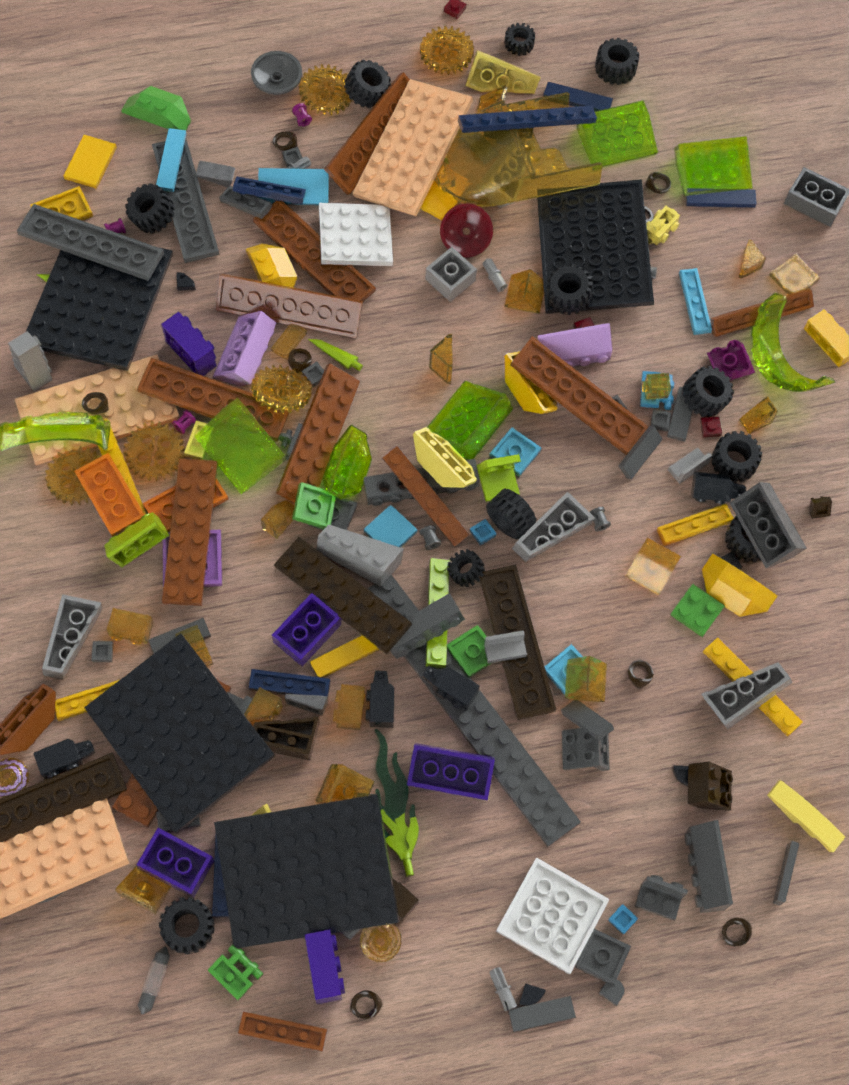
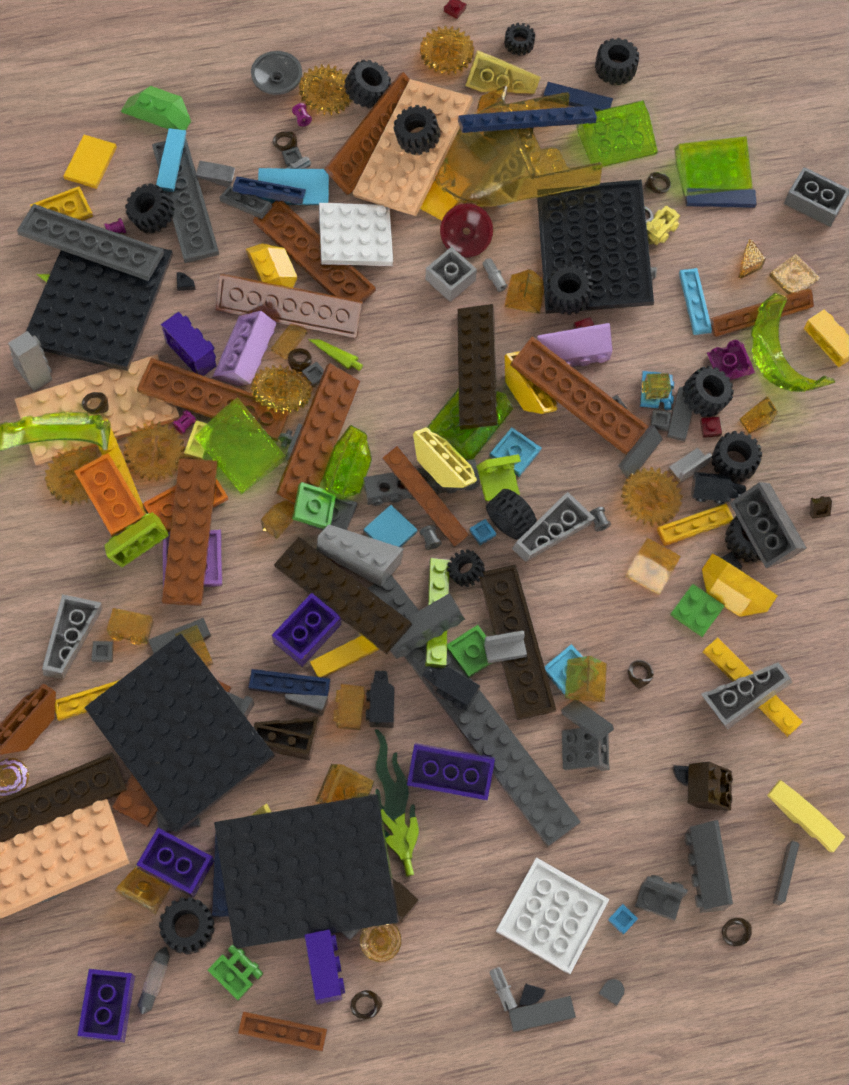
black hinge [33,739,95,780] -> none
clear yellow slope [244,687,283,726] -> none
clear yellow slope [429,334,453,384] -> none
dark grey tile [575,929,631,986] -> none
none -> dark purple brick [77,969,135,1043]
none -> black tyre [393,105,441,155]
none -> dark brown plate [457,304,498,430]
none -> clear yellow gear [621,466,683,527]

